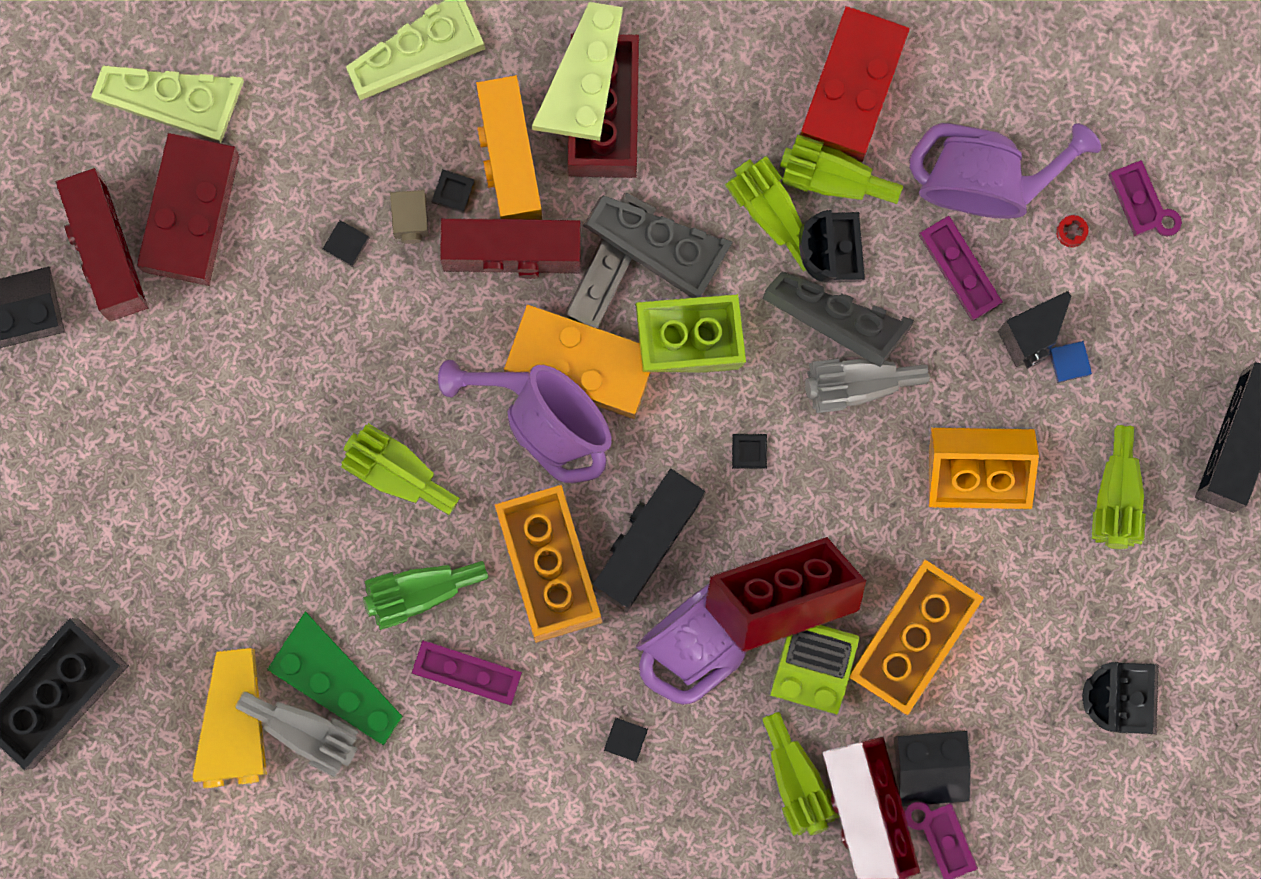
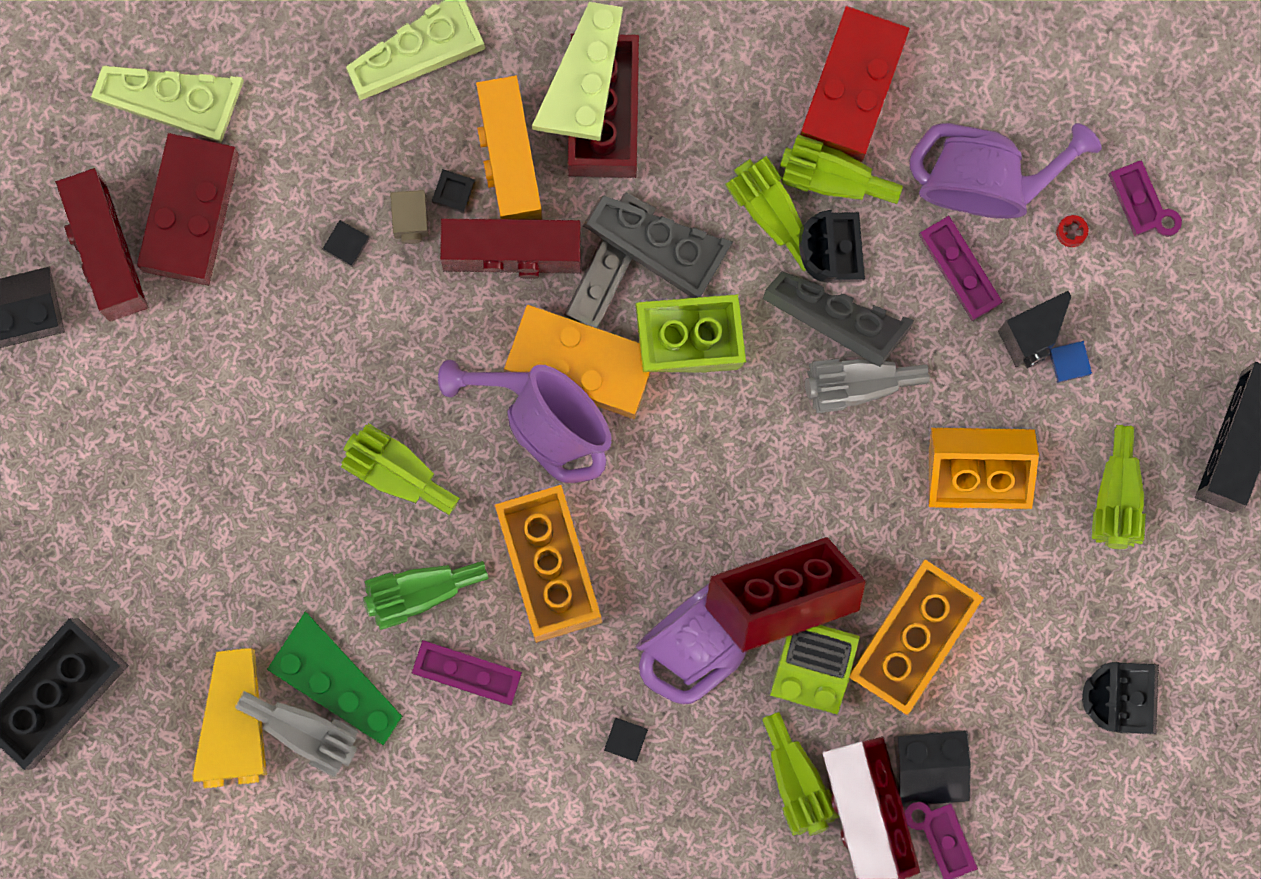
black brick [592,468,706,613] -> none
black tile [732,434,767,469] -> none

